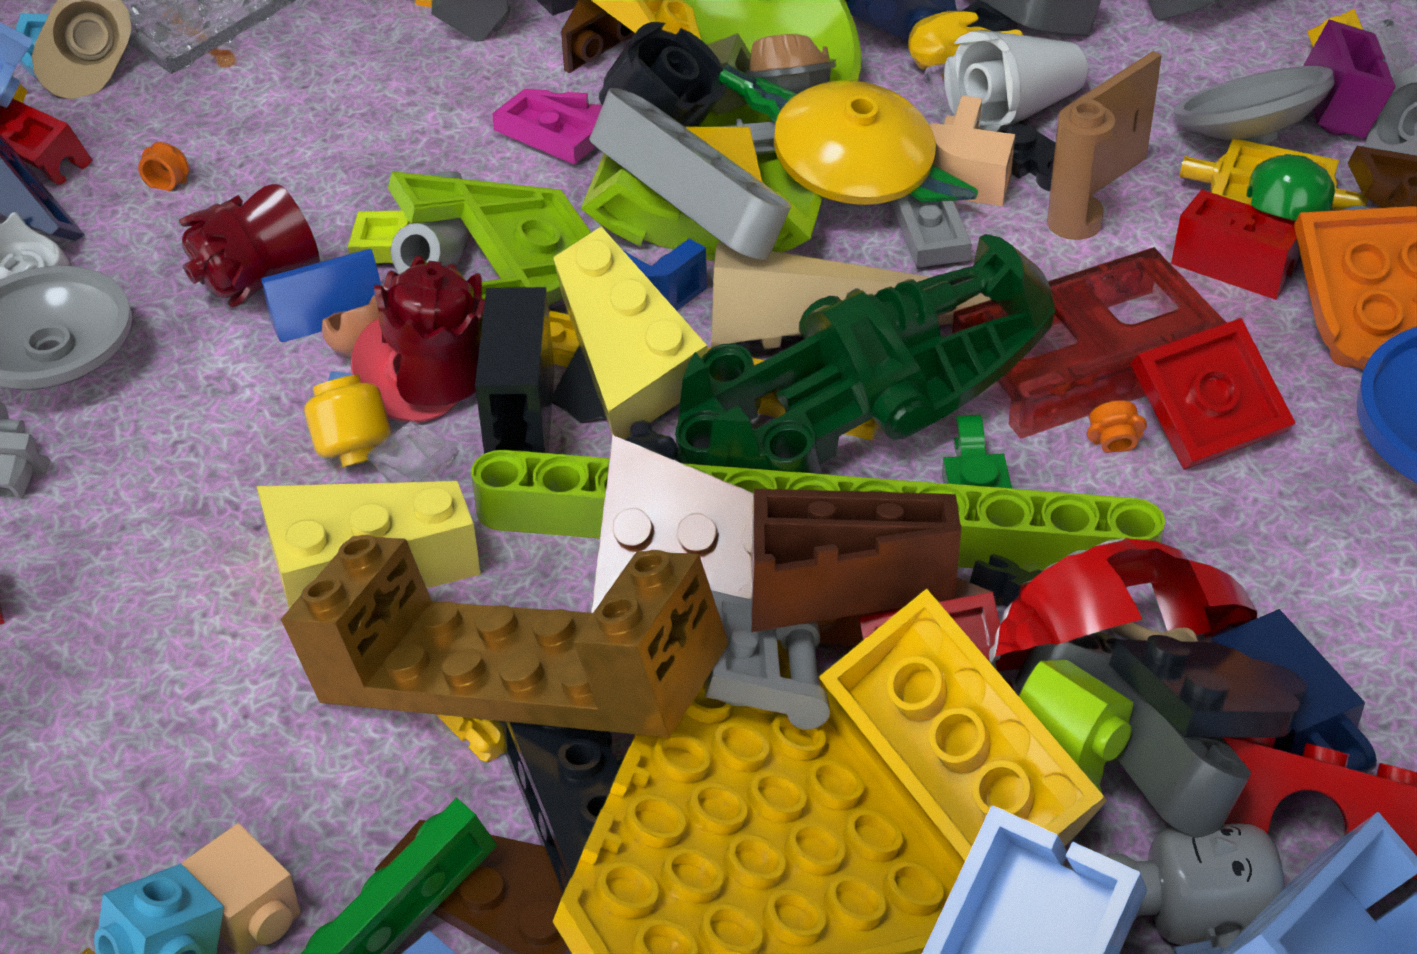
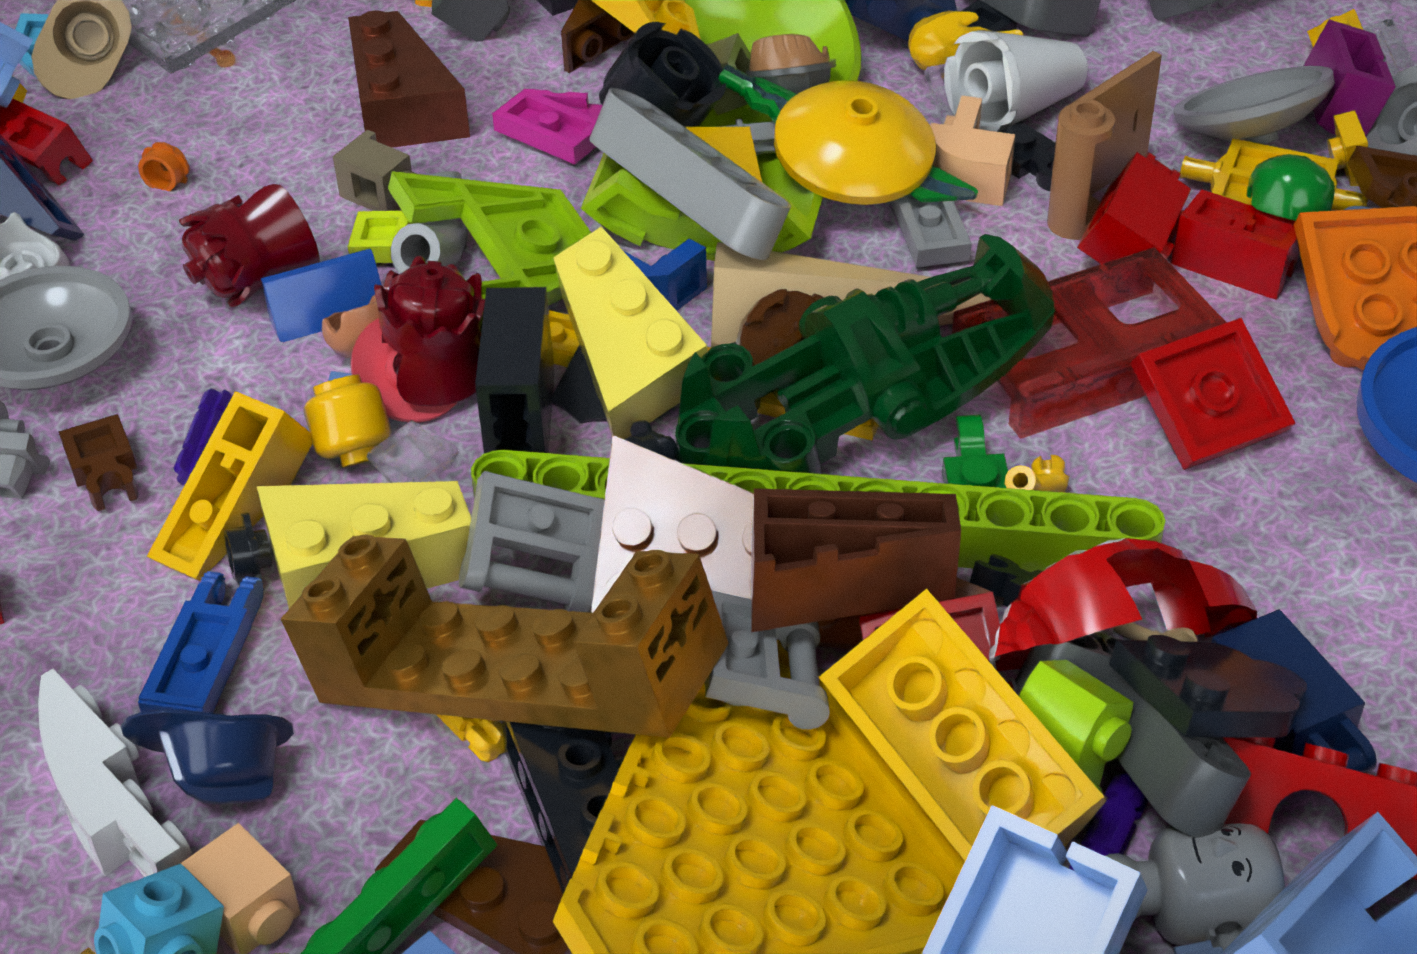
orange plate [1086,401,1147,453] -> none
none -> white slope [38,669,192,877]
none -> reddish brown plate [59,414,138,511]
none -> dark blue piece [121,709,294,805]
none -> blue hinge [138,571,264,713]
none -> yellow slope [146,391,313,581]
none -> dark purple axle [173,389,233,486]
none -> black plate [224,513,272,583]
none -> dark tan brick [333,130,417,211]
none -> copper wedge [348,10,470,148]
none -> light grey plate [459,471,605,612]
none -> reddish brown plate [736,289,824,365]
none -> yellow arm [1005,455,1070,492]
none -> dark purple axle [1068,773,1148,871]
none -> red brick [1077,152,1191,285]
none -> yellow plate [1327,110,1368,186]

